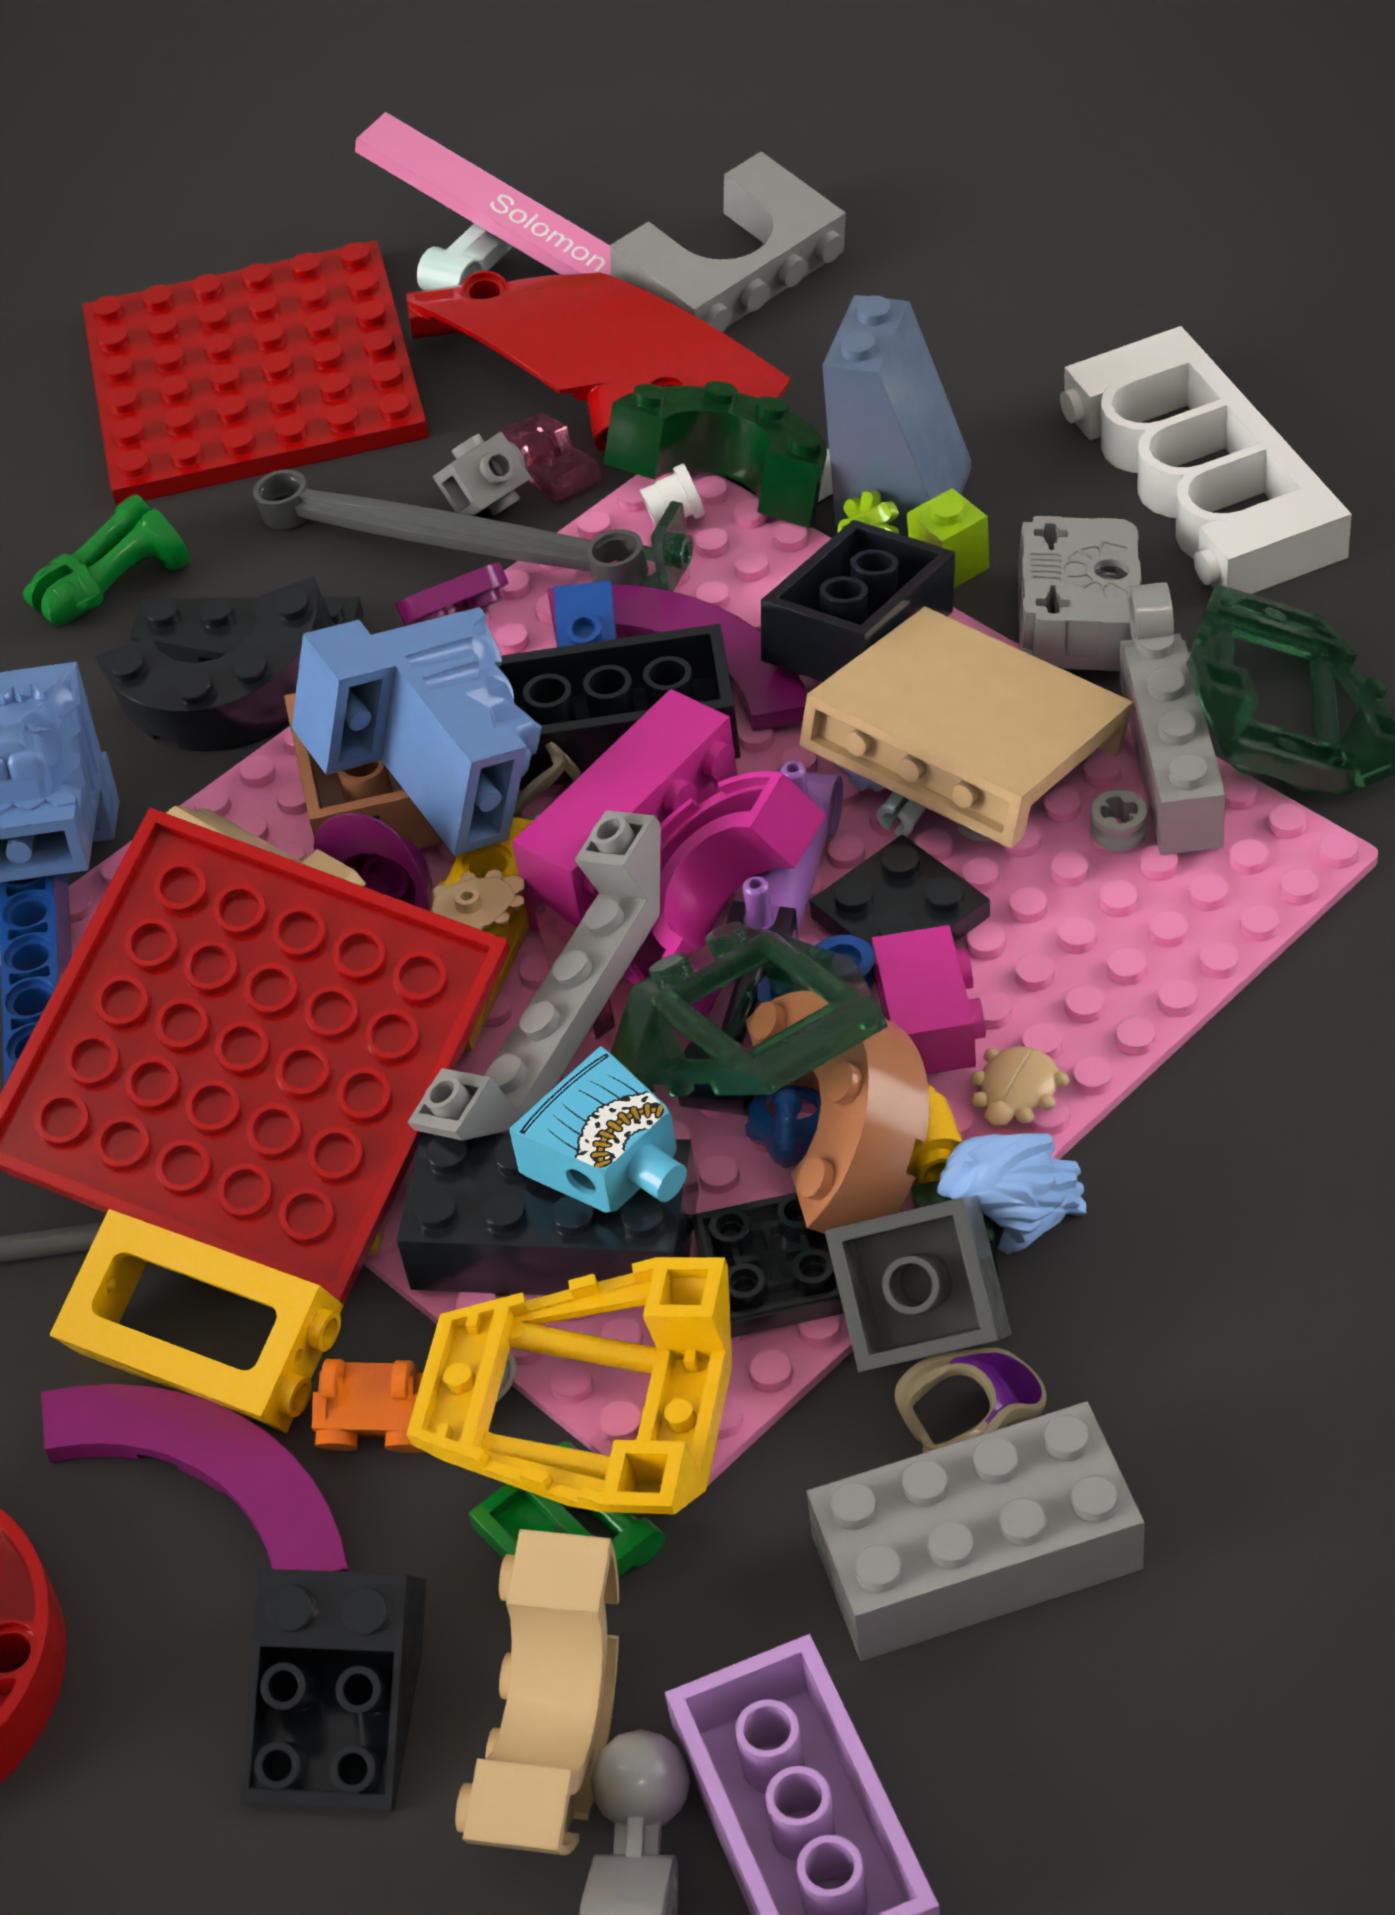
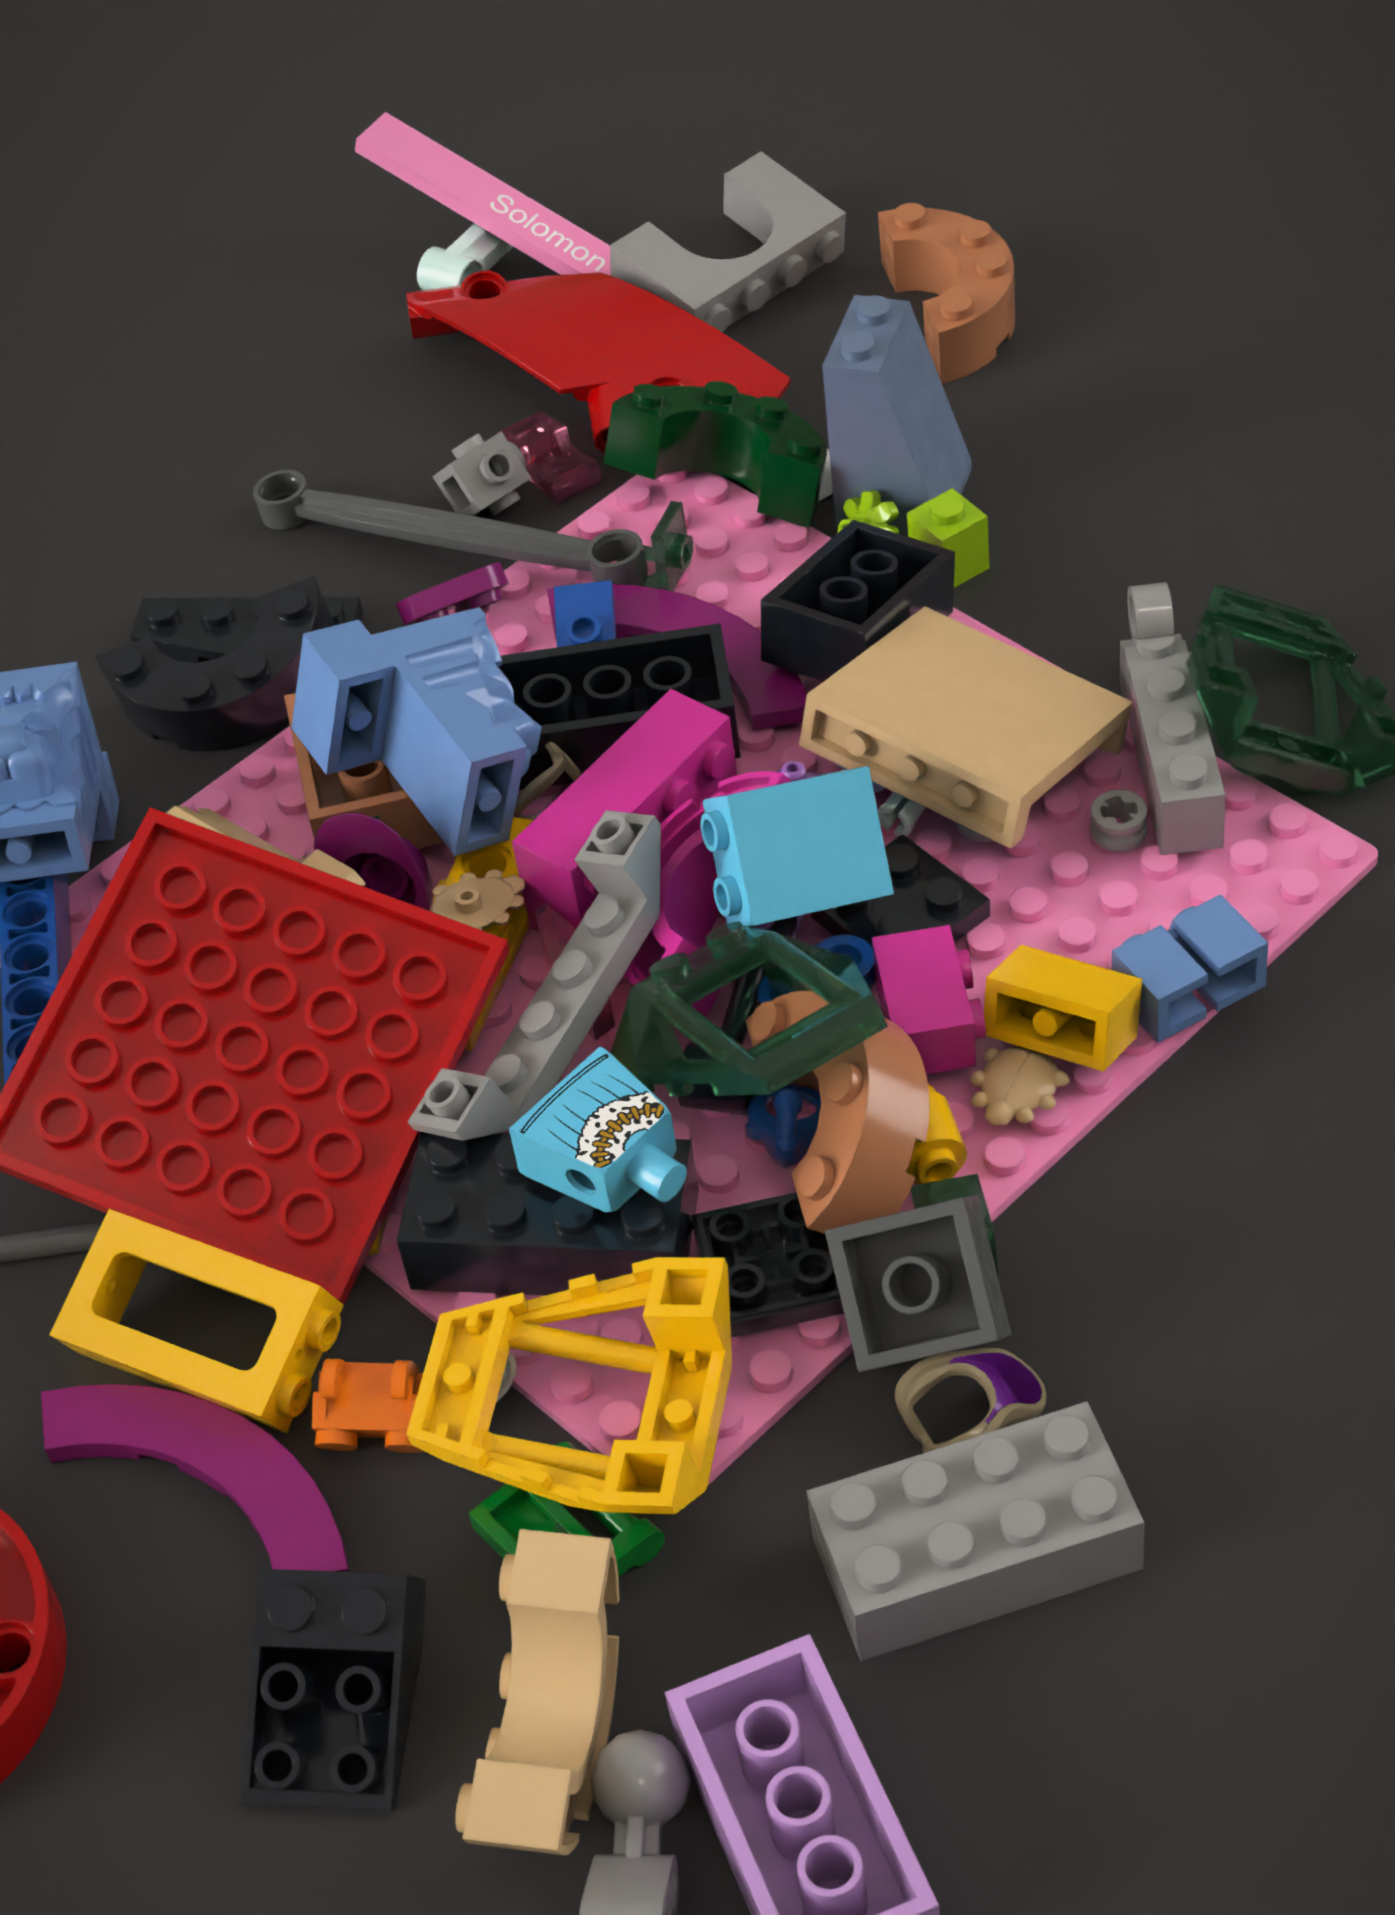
green piece [23,495,191,628] -> none
red plate [82,240,429,507] -> none
white piece [640,463,706,529] -> none
light blue hair [937,1133,1086,1255] -> none
light grey axle [1018,516,1142,671] -> none
white fence [1060,326,1352,603] -> none
none -> medium azure panel [700,766,894,927]
none -> nougat brick [878,203,1015,384]
none -> yellow brick [984,944,1143,1072]
none -> medium blue piece [1112,894,1268,1043]

